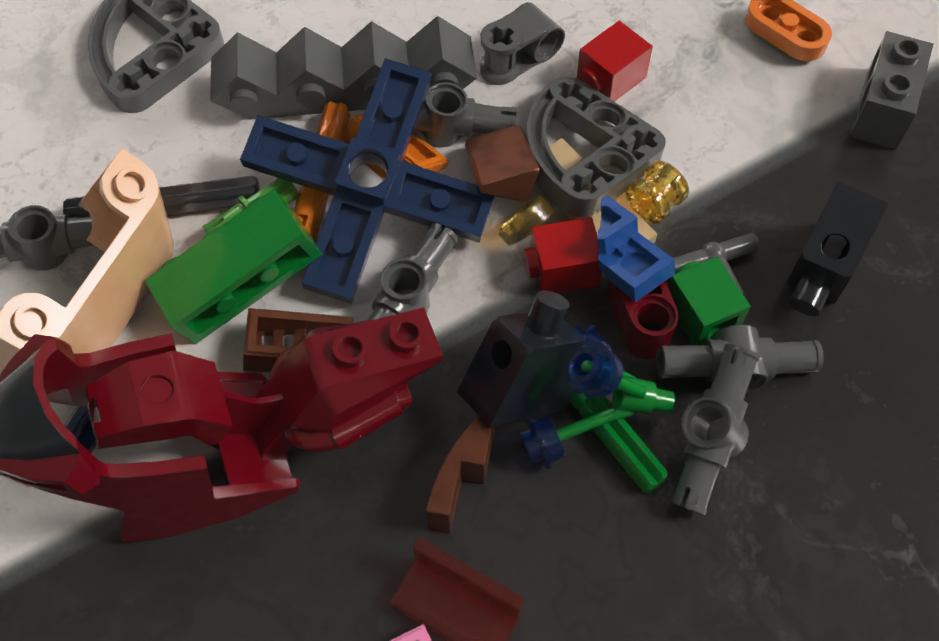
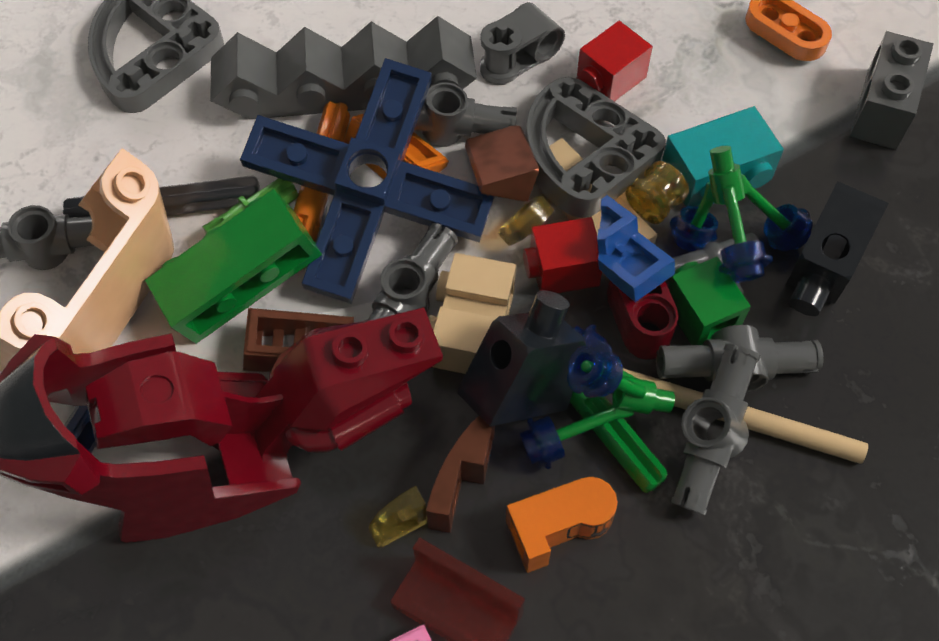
none -> clear yellow tile [369,486,427,547]
none -> tan brick [428,253,516,374]
none -> orange leg [506,477,618,573]
none -> tan piece [595,366,868,464]
none -> teal brick [661,106,784,209]
none -> plant [669,146,813,283]

